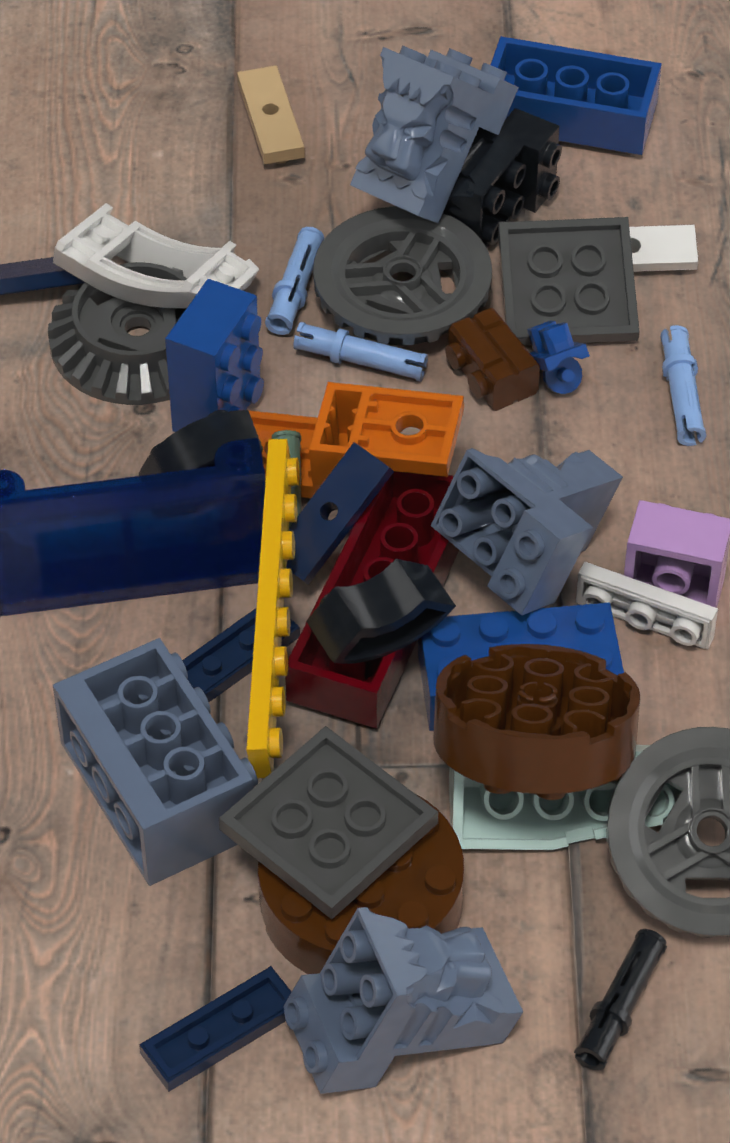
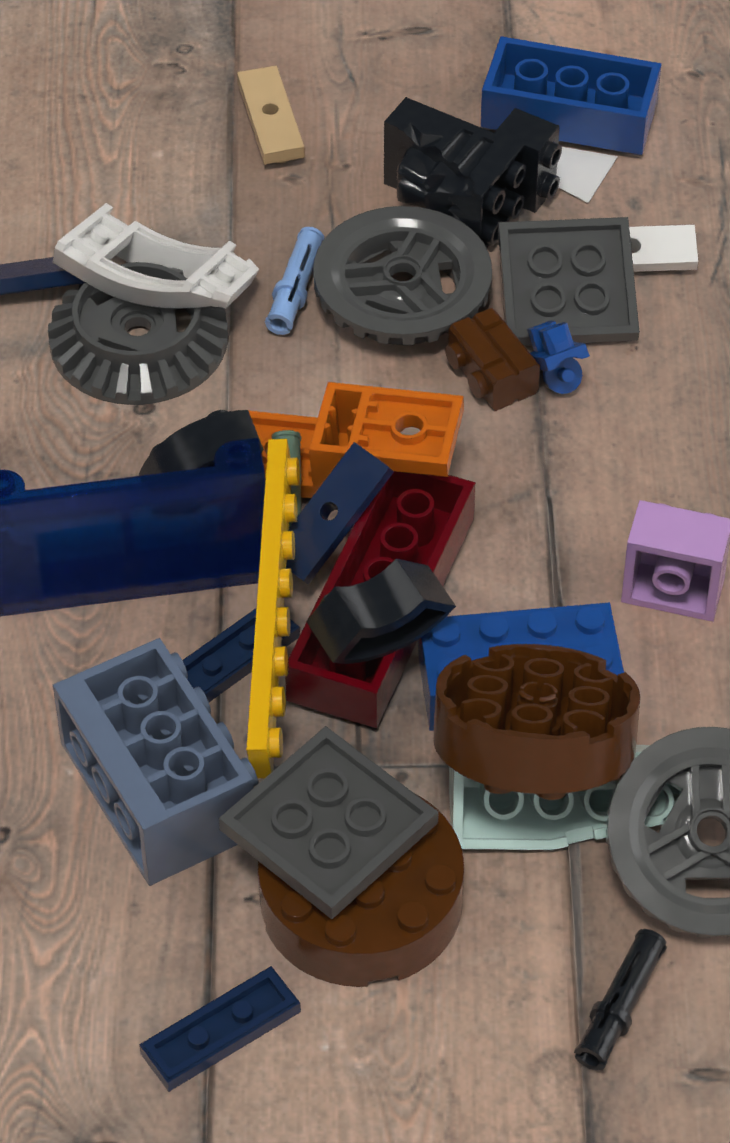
blue brick [165,279,264,432] -> none
sand blue brick [283,907,523,1094] -> none
light blue pin [293,322,428,381] -> none
sand blue brick [350,45,519,223] -> none
sand blue brick [431,448,623,615] -> none
white tile [576,562,718,650] -> none
light blue pin [660,325,706,446] -> none
none -> white sticker [556,147,618,203]

